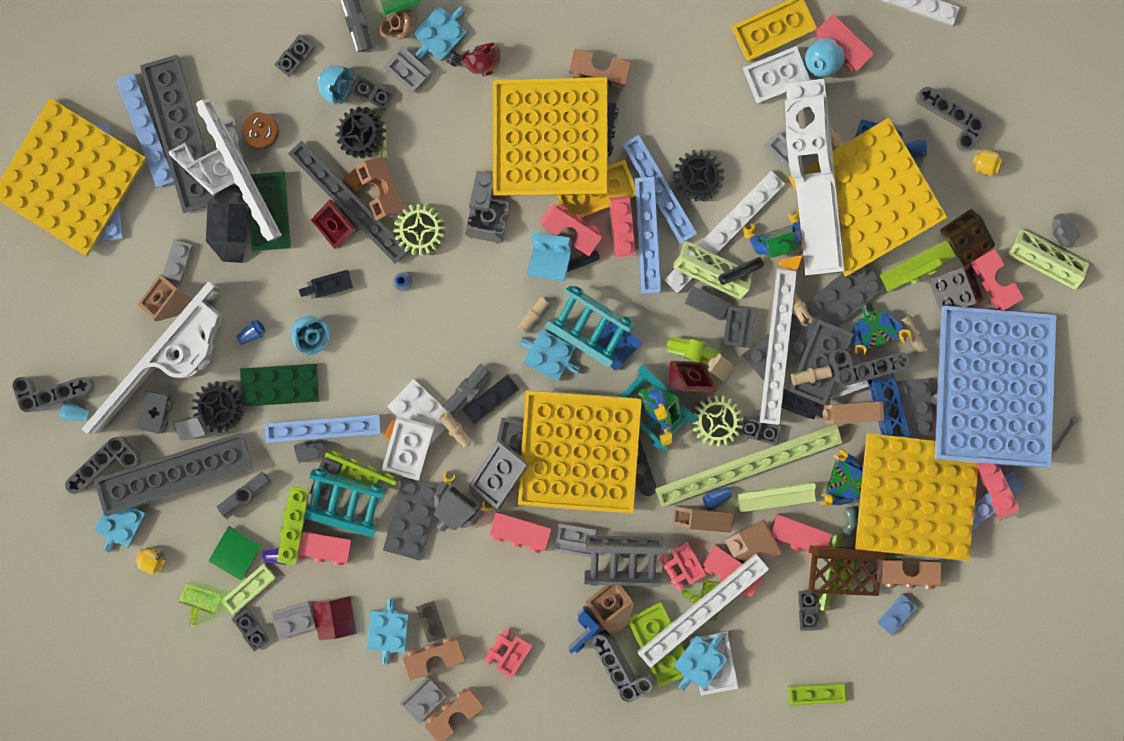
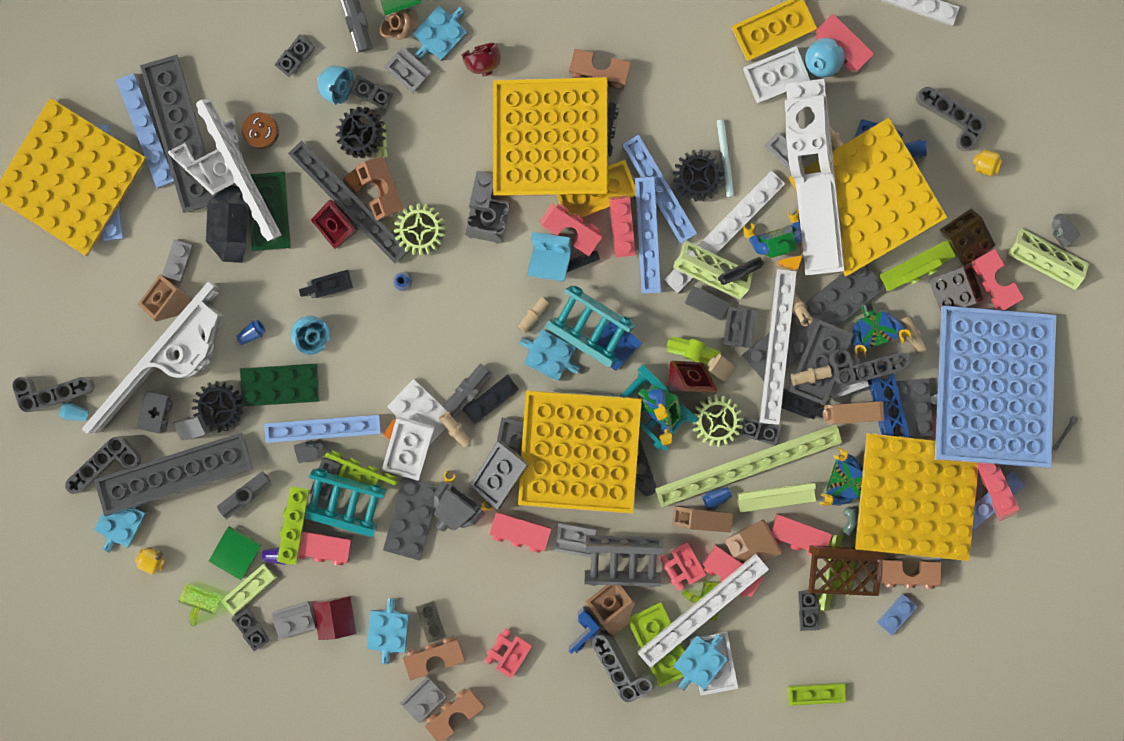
black plate [445,50,463,67] -> none
none -> light aqua bar [717,120,734,197]

